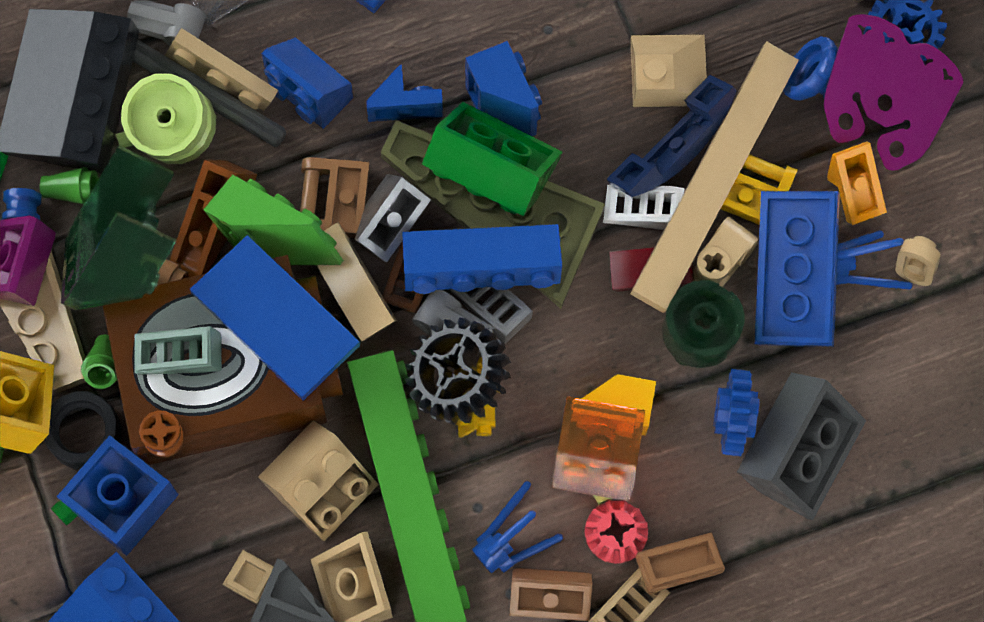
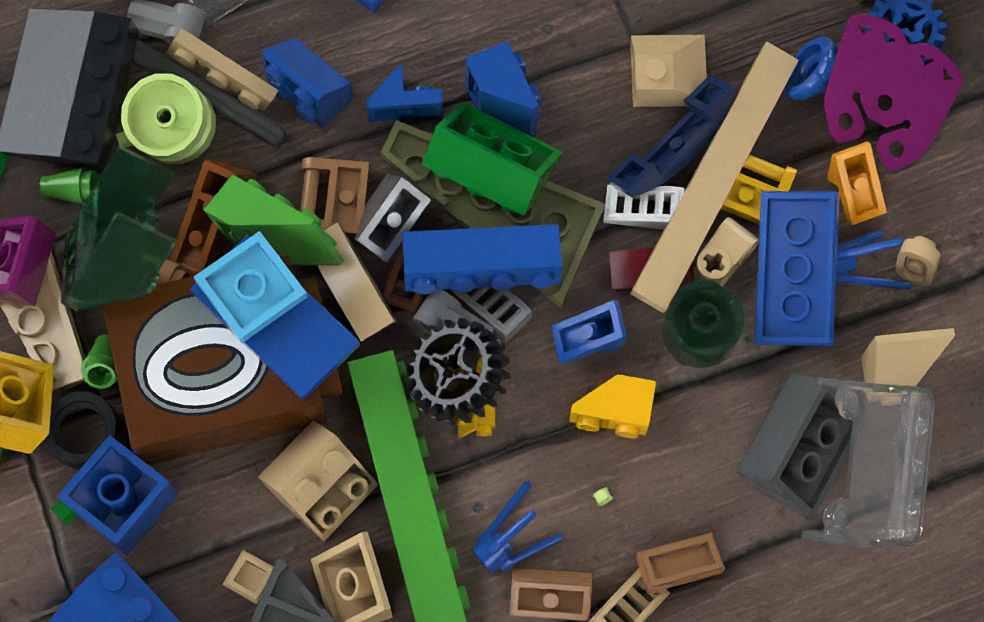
blue wheel [1,188,42,220] -> none
sand green slope [134,326,222,375] -> none
dark orange wheel [139,410,184,457] -> none
clear orange slope [551,396,645,501] -> none
coral gear [585,500,648,564] -> none
blue gear [713,369,760,456] -> none
none -> medium azure plate [194,231,307,344]
none -> blue slope [551,300,627,364]
none -> clear windscreen [801,377,935,548]
none -> tan slope [861,328,955,406]

